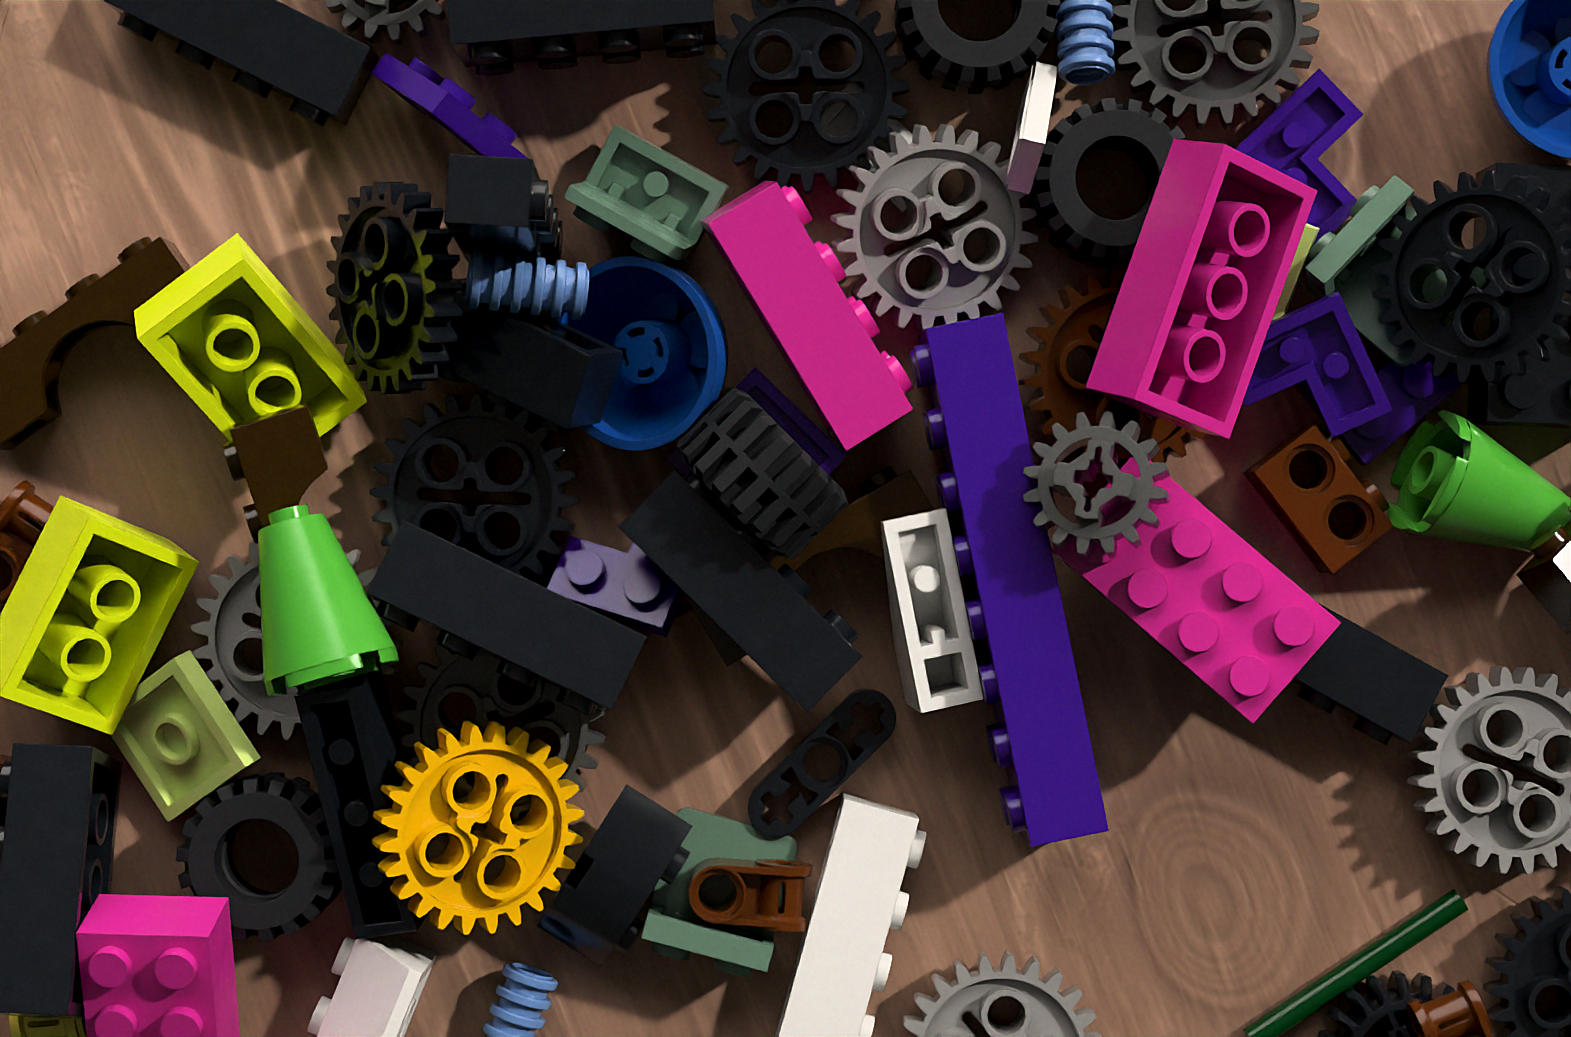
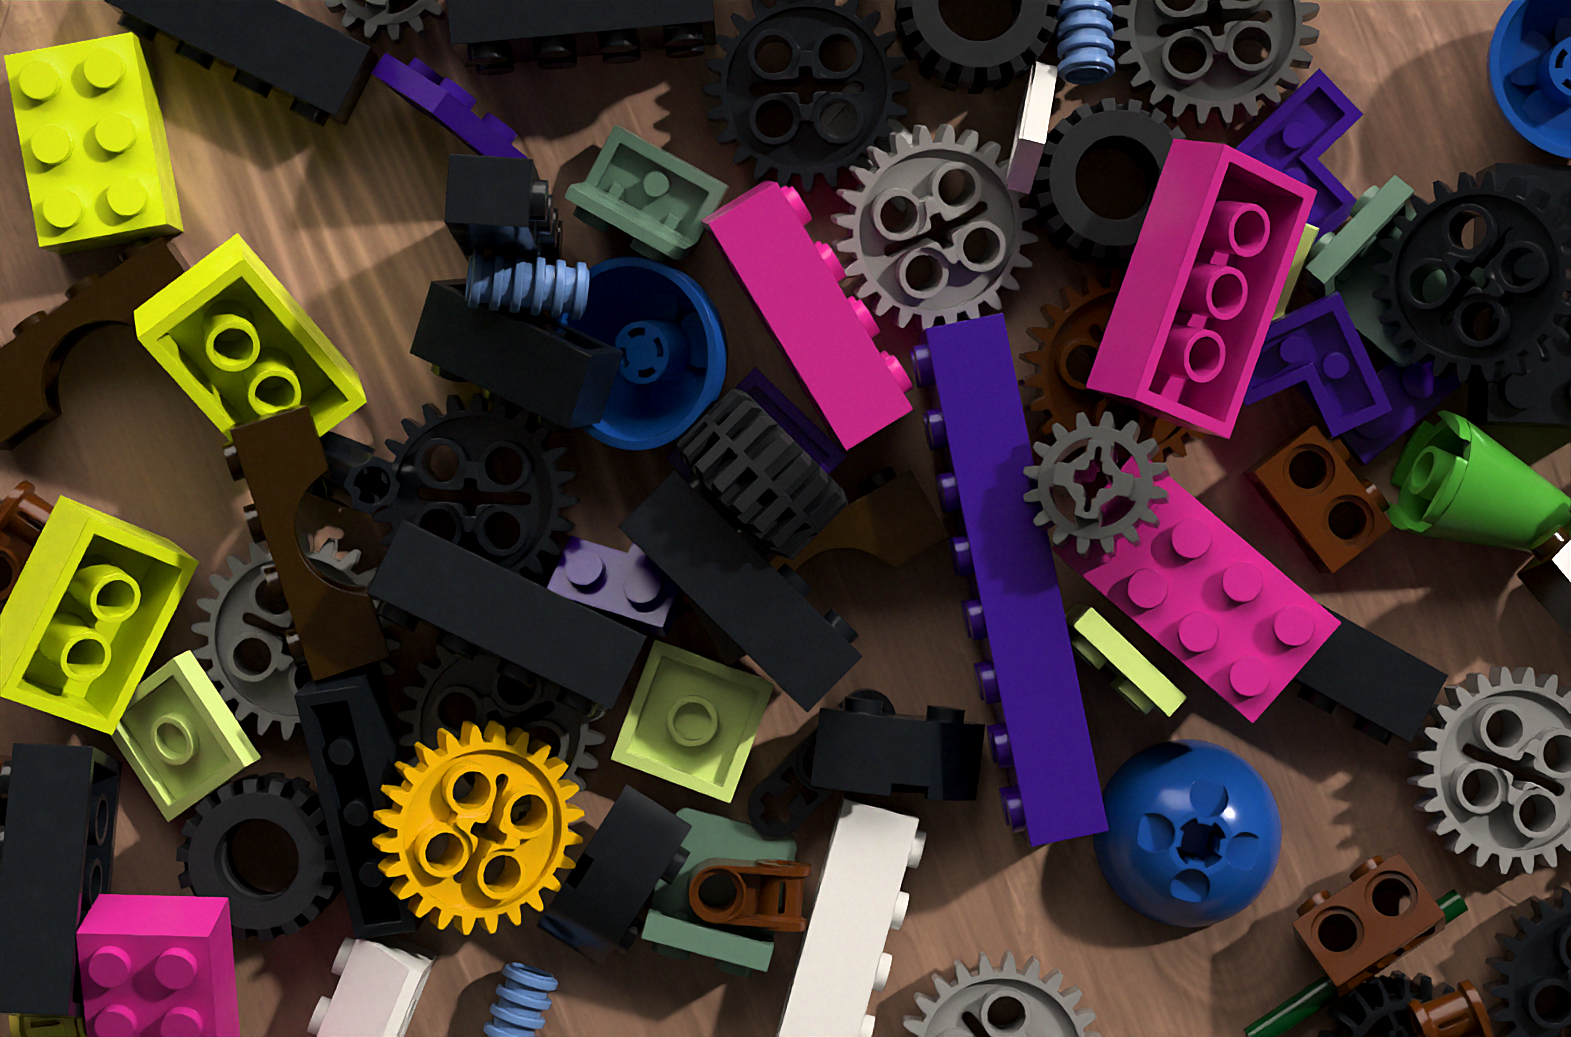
bright green cone [258,504,399,698] -> none
black gear [326,182,463,394] -> none
white slope [881,508,984,713] -> none
none -> neon yellow brick [4,32,184,255]
none -> black piece [306,431,400,515]
none -> yellowish green plate [611,638,775,803]
none -> black brick [810,696,985,801]
none -> yellowish green plate [1065,603,1187,717]
none -> blue piece [1093,739,1282,928]
none -> reddish brown brick [1292,852,1446,999]

